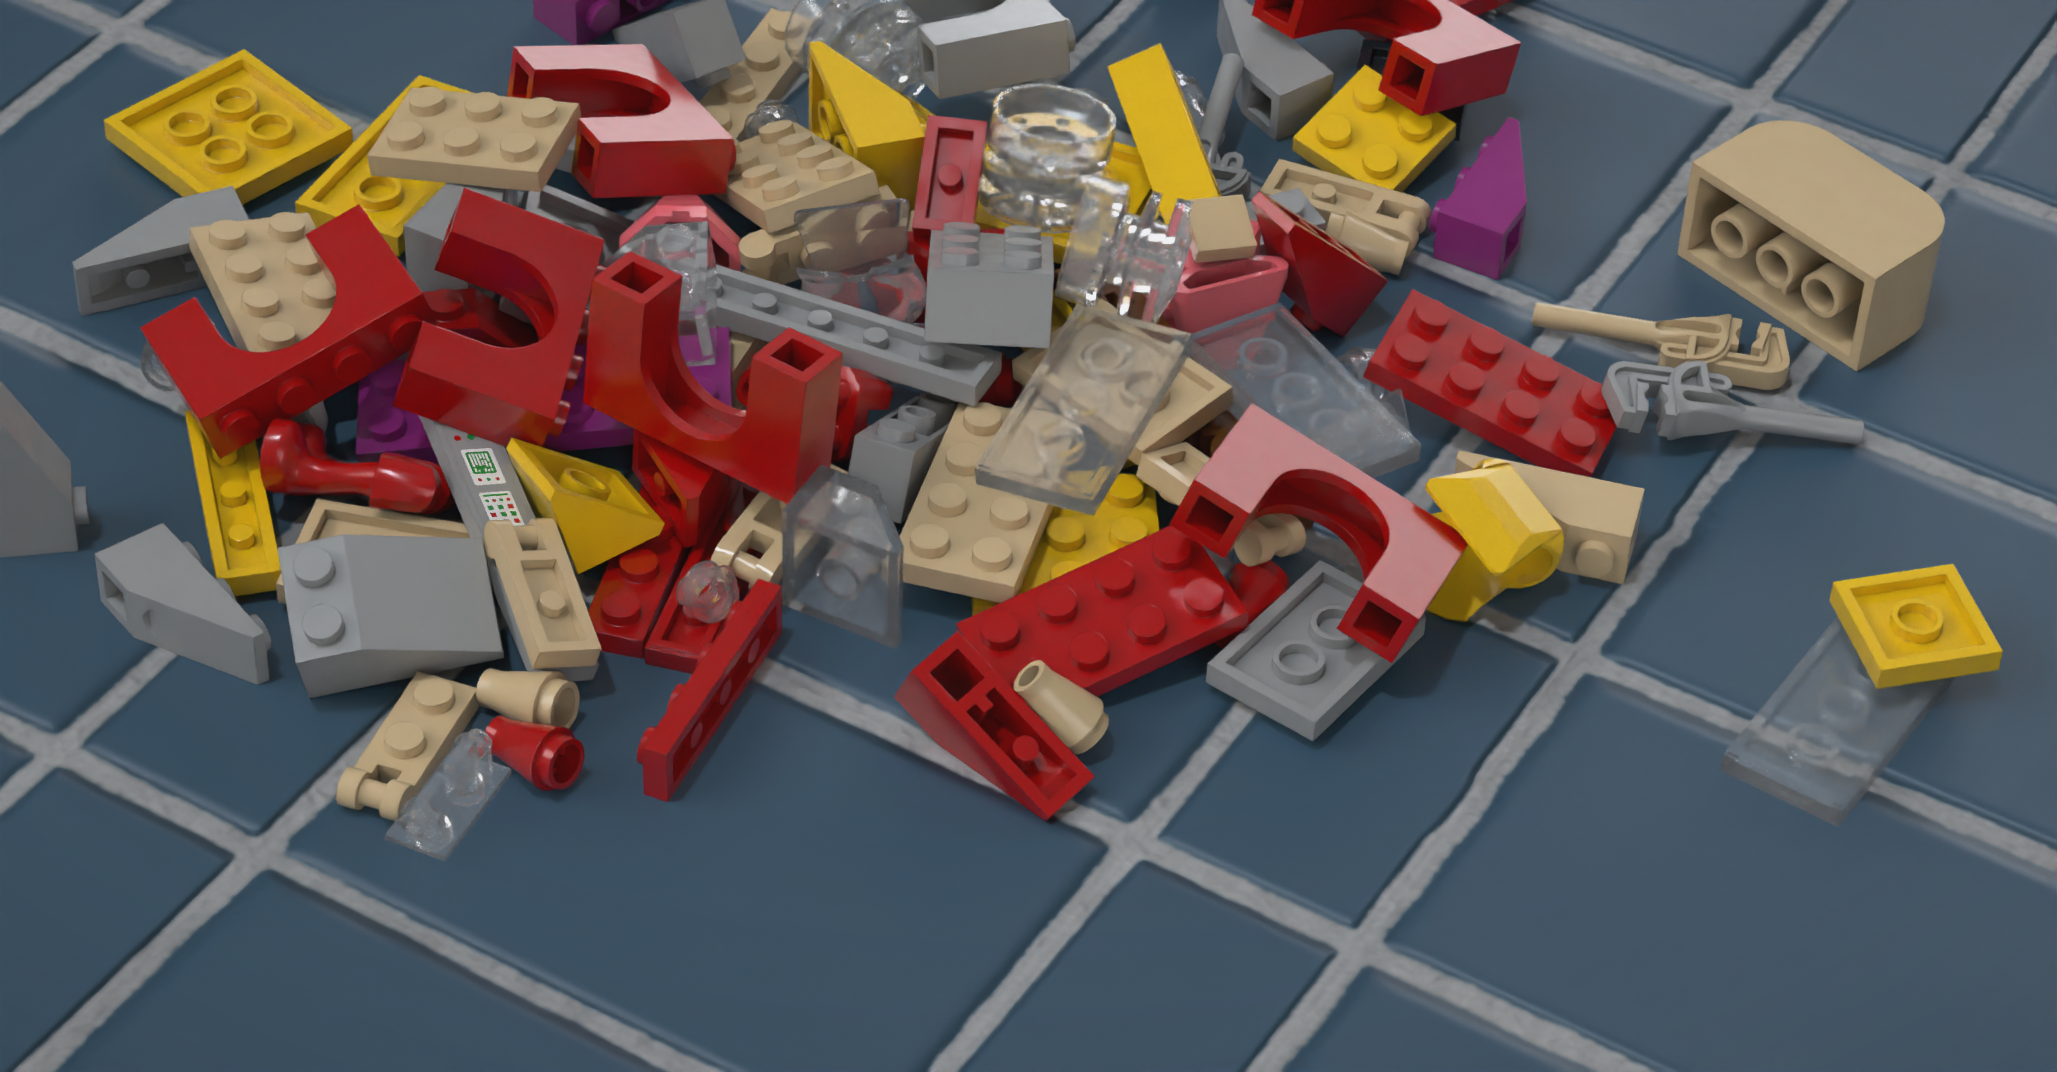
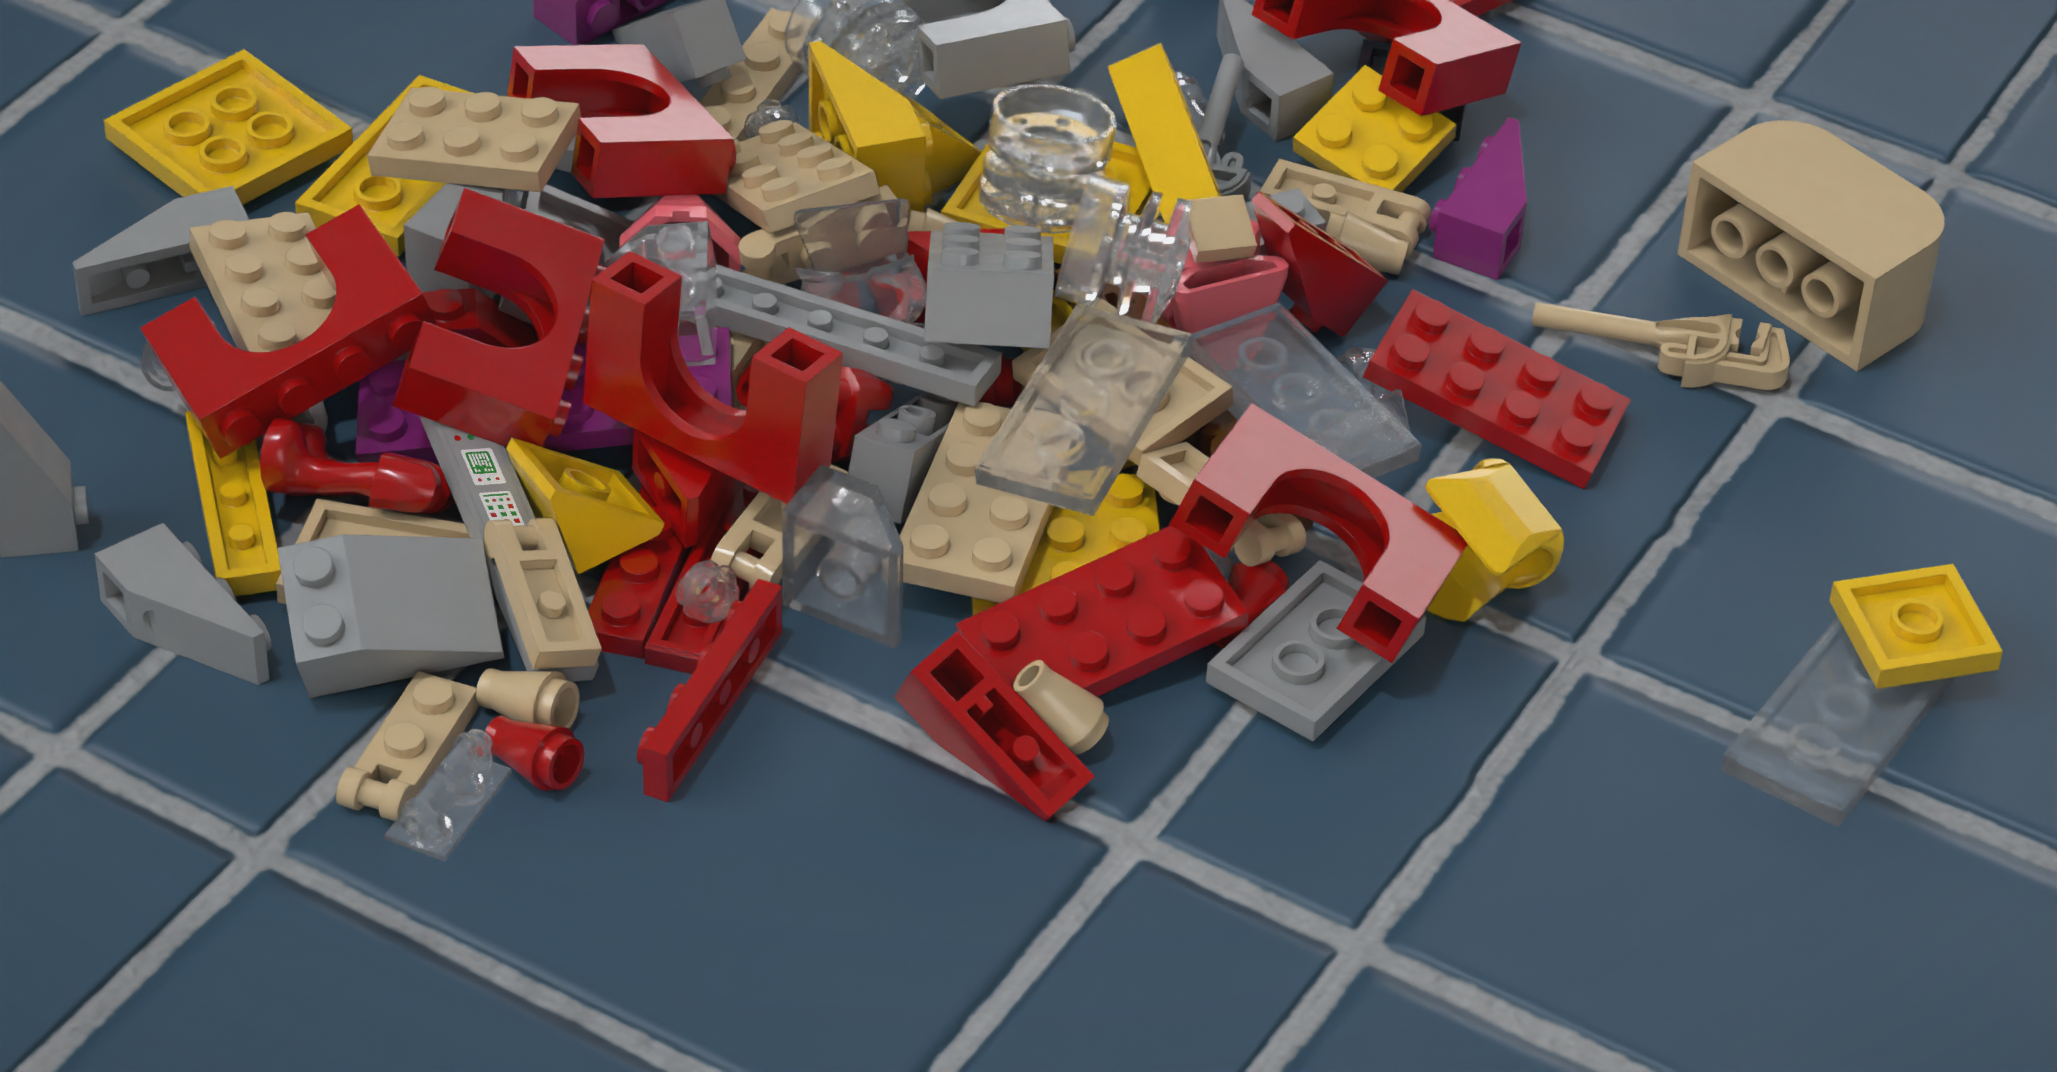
red plate [912,115,988,238] -> none
tan slope [1454,450,1645,585] -> none
light grey piece [1601,361,1864,445] -> none

